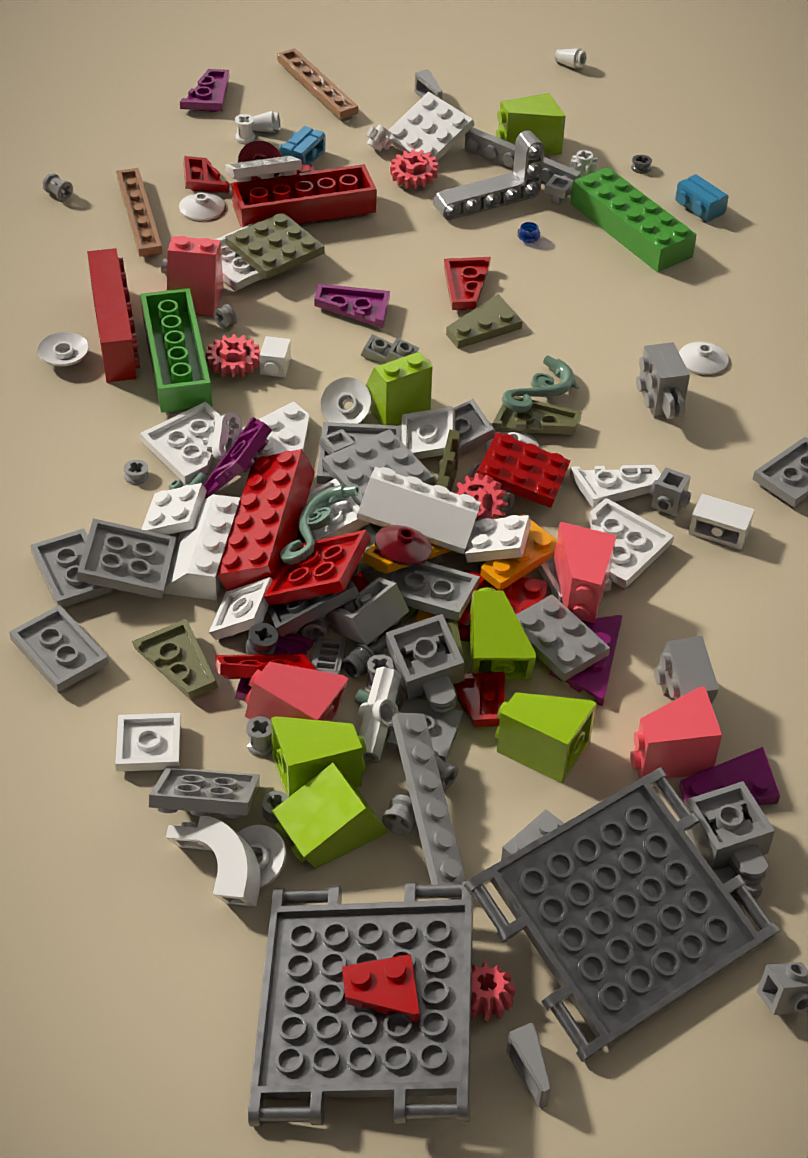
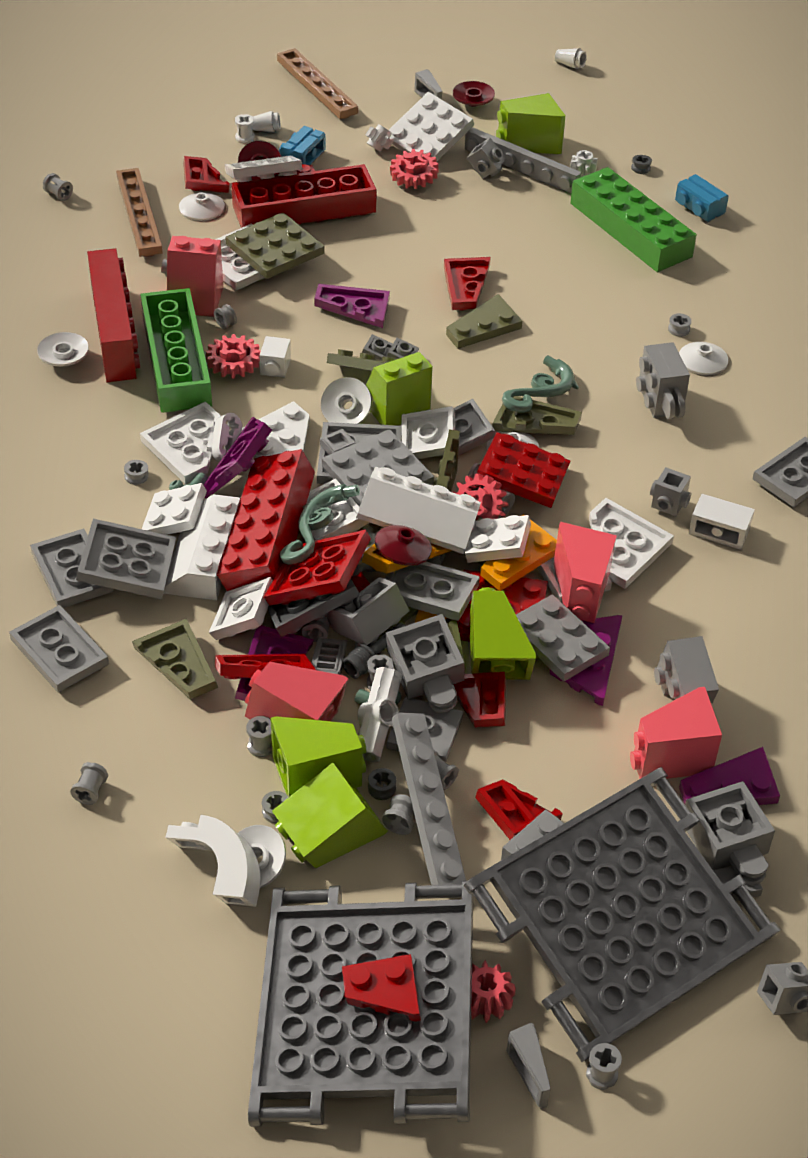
white plate [115,713,181,772] -> none
light grey plate [149,767,260,819] -> none
magenta wing [180,69,230,112] -> none
dark grey wheel [246,623,278,655] -> none
light grey beam [433,130,545,220] -> none
lime slope [495,692,596,783] -> none
clear blue plate [517,222,541,243] -> none
light grey tile [544,174,573,205] -> none
white wing [570,465,661,508] -> none
none -> light grey bush [70,762,109,805]
none -> olive wing [327,349,397,371]
none -> dark grey bush [368,768,396,800]
none -> dark red dish [453,81,495,107]
none -> light grey brick [467,138,506,179]
none -> red wing [475,779,563,840]
none -> light grey bush [586,1043,622,1090]
none -> light grey bush [668,313,691,337]

